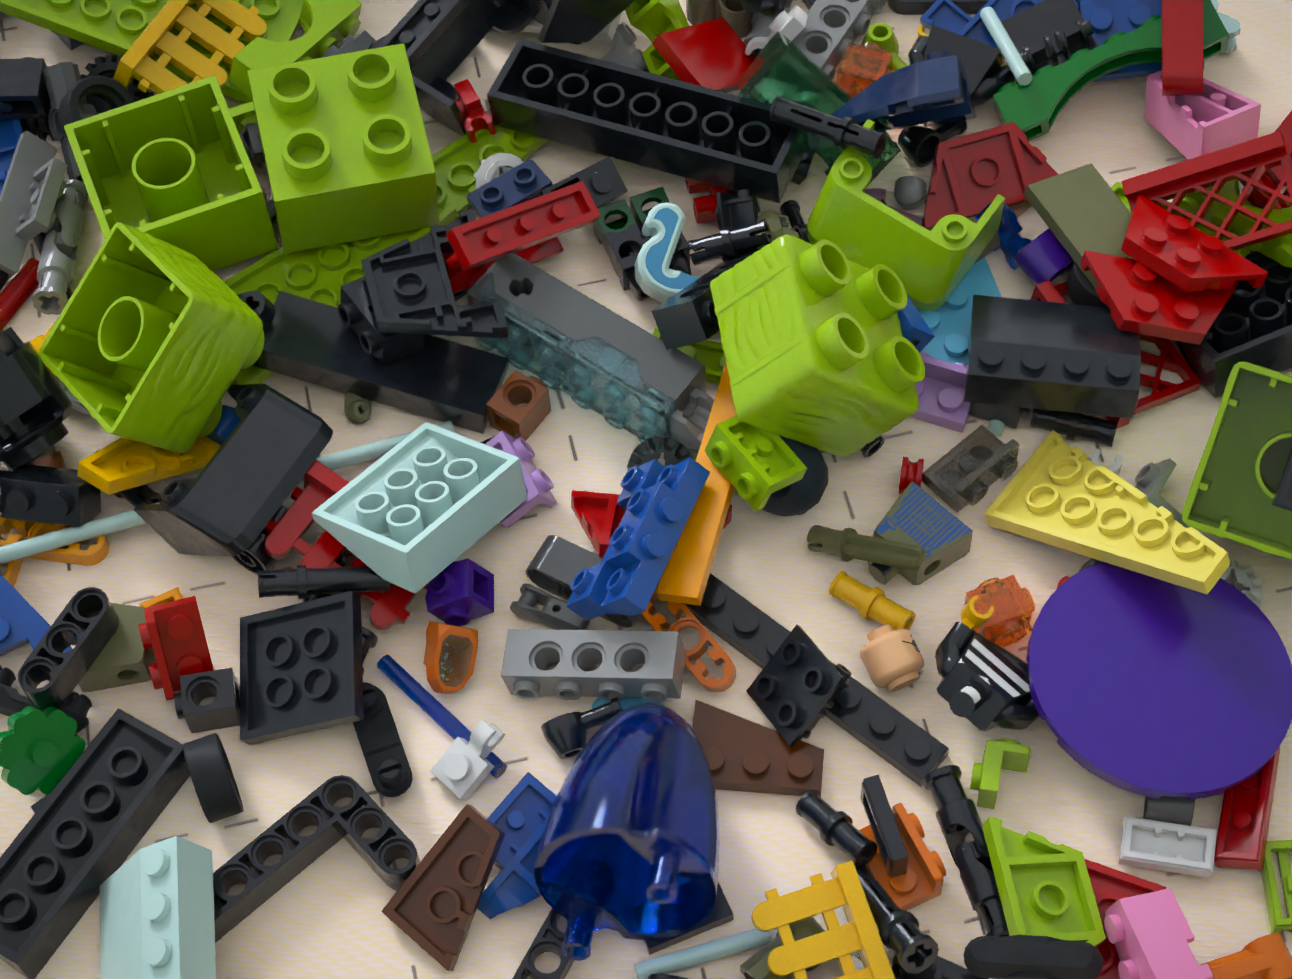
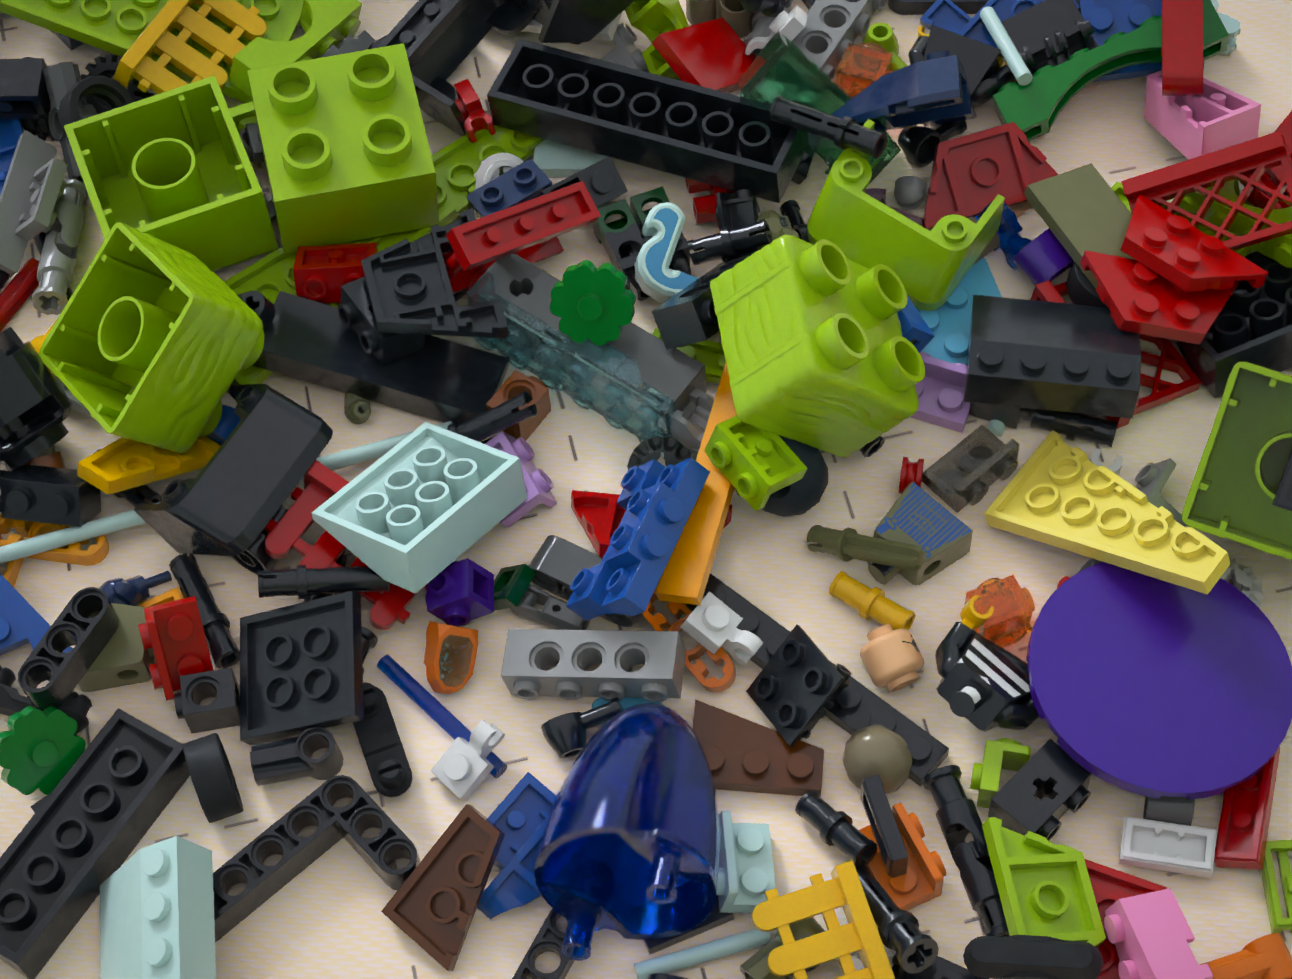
none -> dark blue piece [99,571,172,606]
none -> black pin [169,553,240,668]
none -> black piece [250,727,344,786]
none -> red bracket [293,243,378,303]
none -> black pin [447,391,537,442]
none -> dark green tile [494,564,536,611]
none -> light aqua tile [533,139,612,177]
none -> green plant [549,260,636,346]
none -> white plate [680,591,763,666]
none -> light aqua bracket [707,811,776,913]
none -> dark tan hair [842,724,913,794]
none -> black brick [988,739,1092,841]

